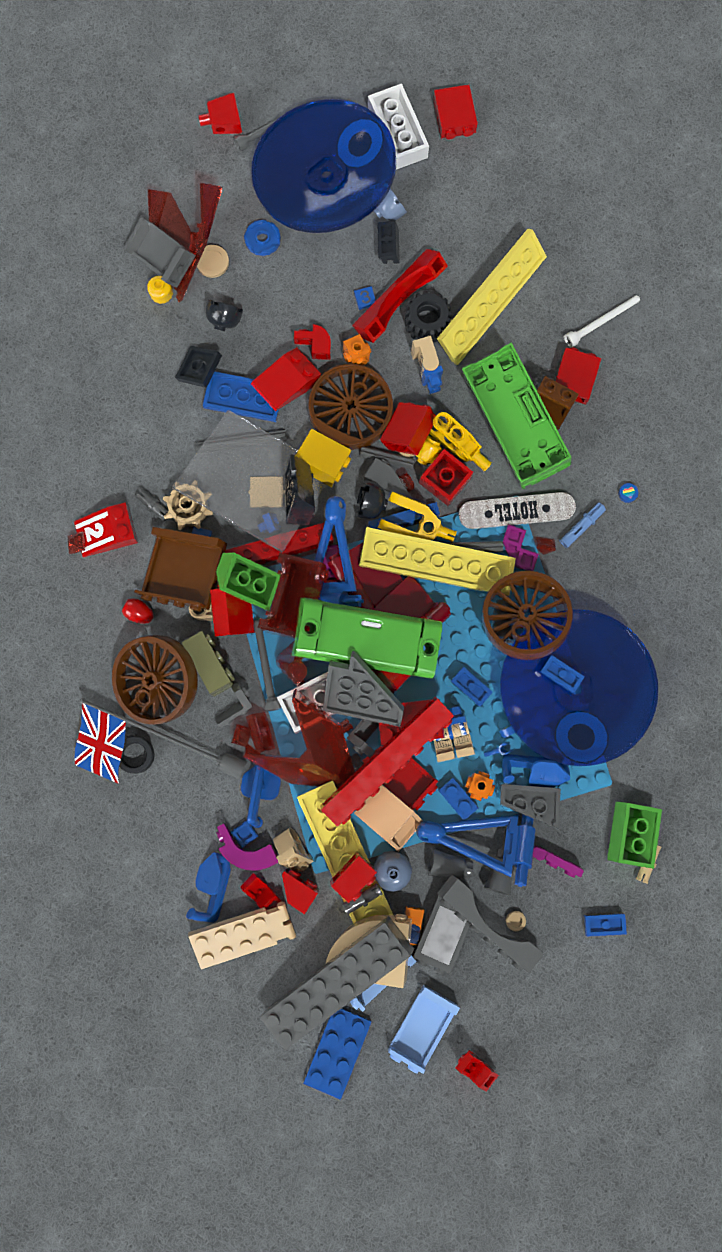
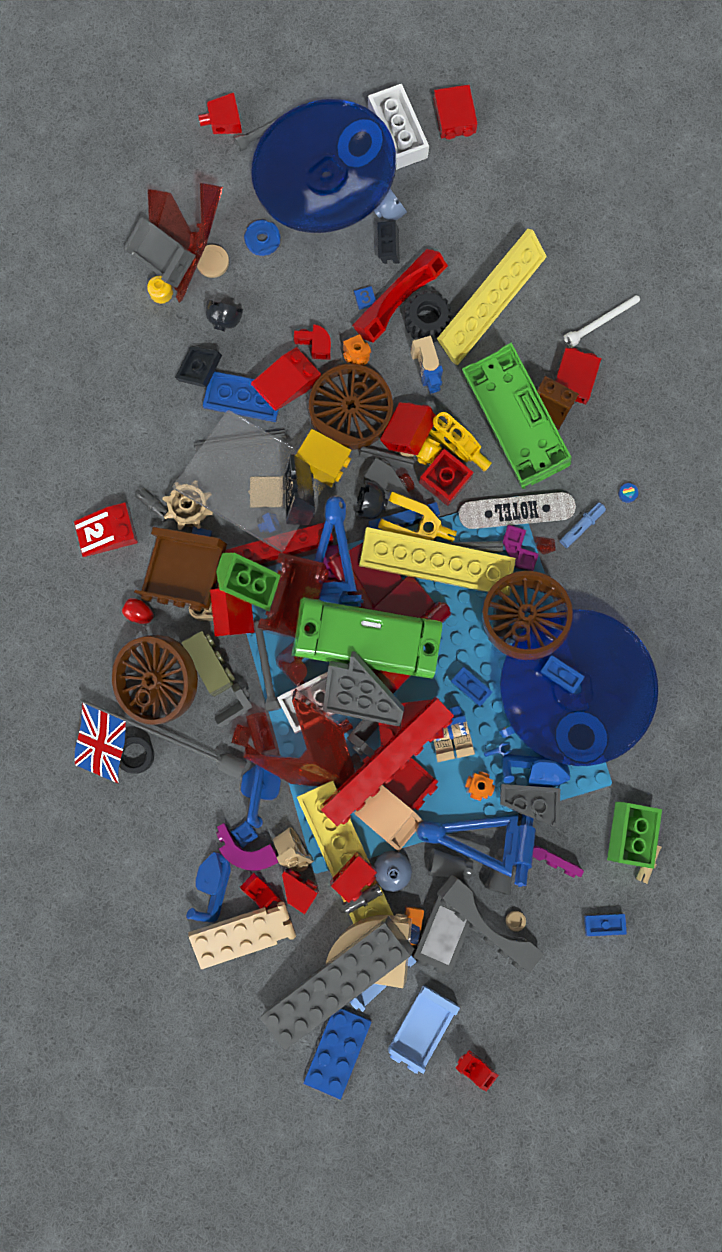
clear red slope [67,532,86,554] -> none
blue plate [438,777,479,820] -> none

